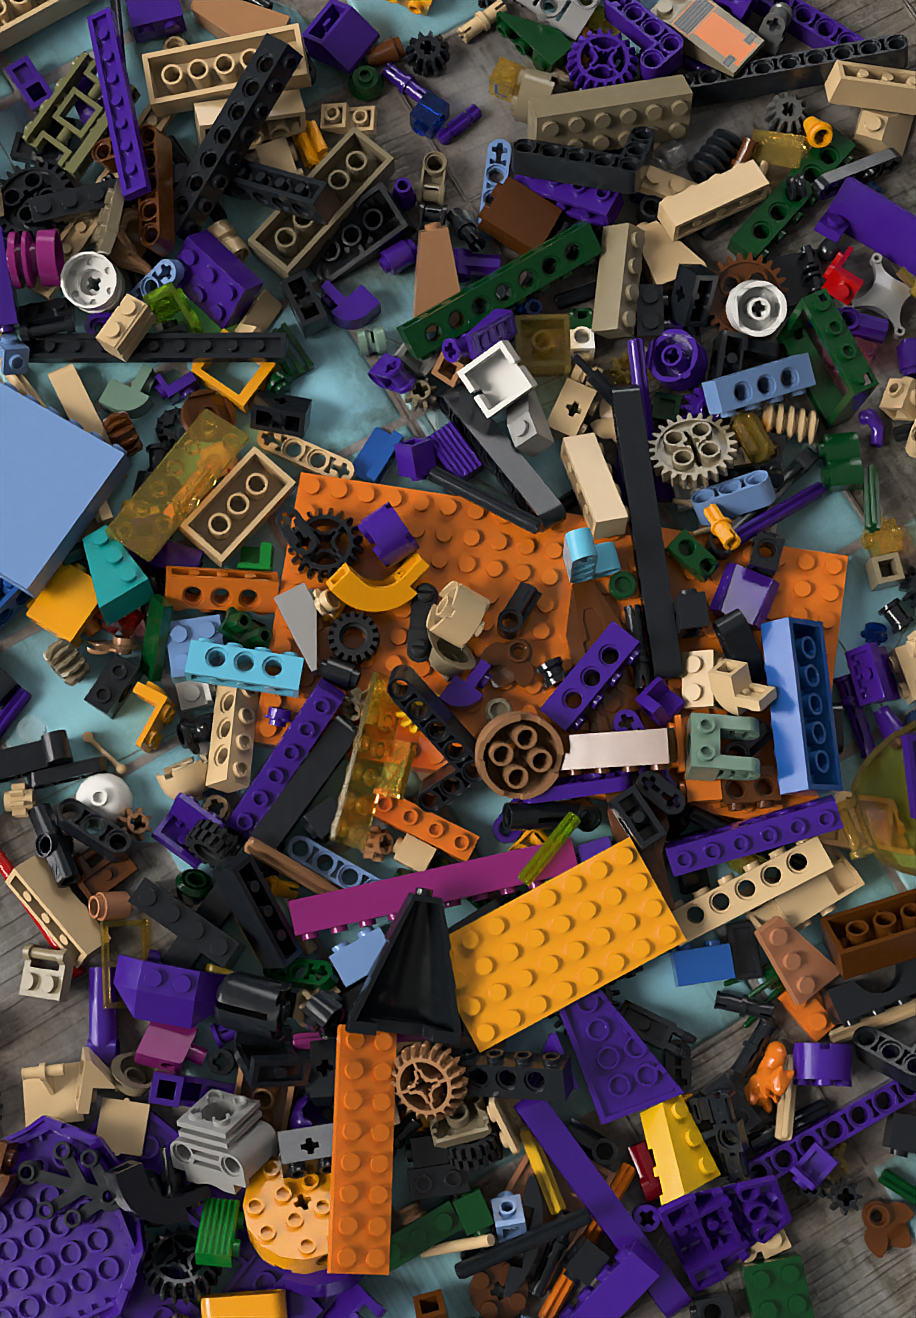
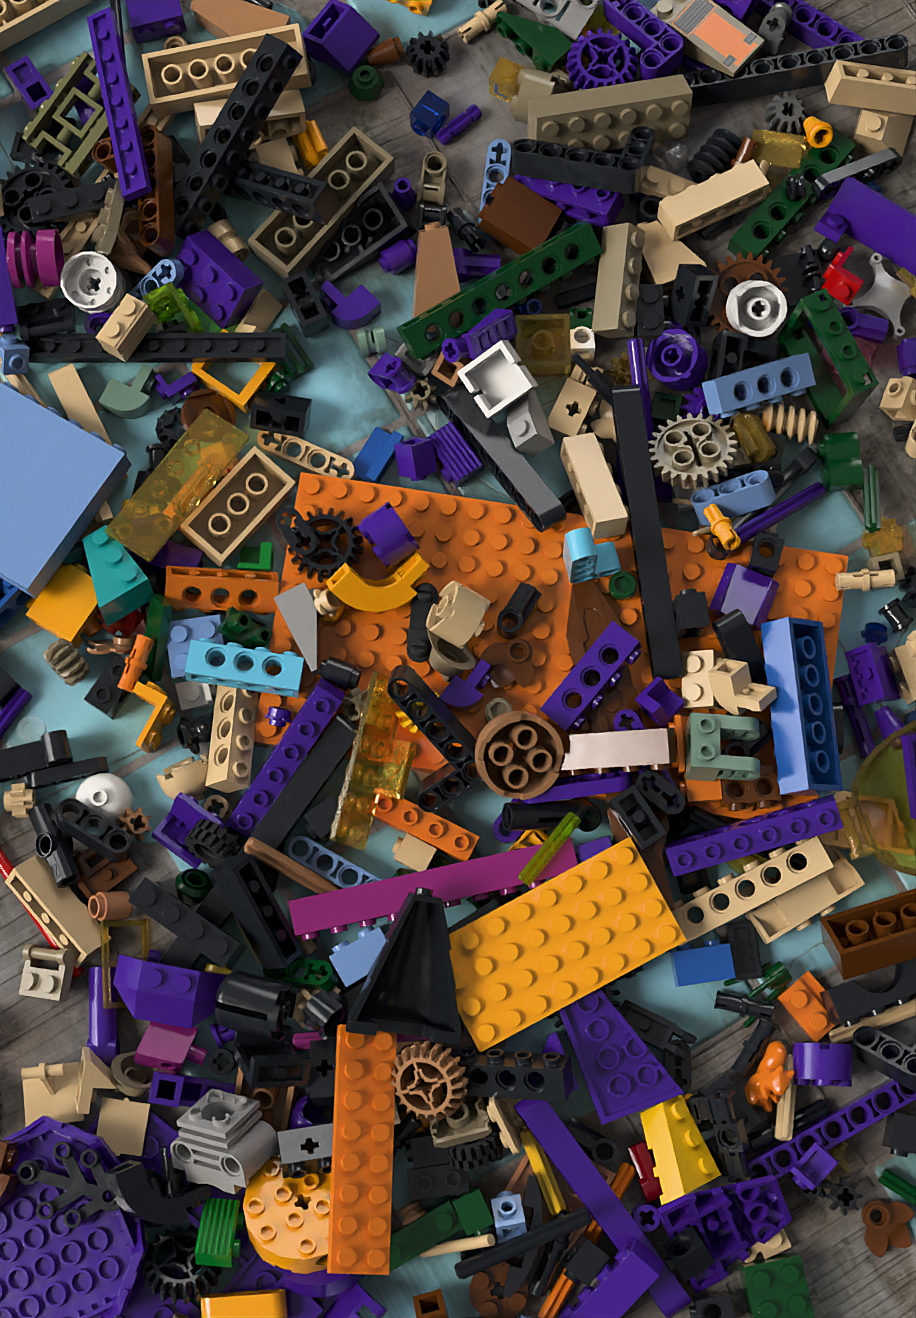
tan hinge [82,731,127,775] -> none
reddish brown gear [102,410,143,457] -> none
light orange pin [265,875,299,900] -> none
tan slope [320,102,378,135] -> none
black tyre [328,611,380,665] -> none
medium nougat gear [359,826,394,862] -> none
dark purple pin [381,62,432,107] -> none
black axle [428,466,543,534] -> none
black wheel [536,656,569,690] -> none
black pin [624,604,652,691] -> none
dark green leg [665,529,720,583] -> none
nougat wing [754,916,840,1005] -> none
dark purple arm [858,408,885,448] -> none
none -> orange pin [117,634,155,693]
none -> black brick [662,1225,715,1282]
none -> tan pin [835,569,895,591]

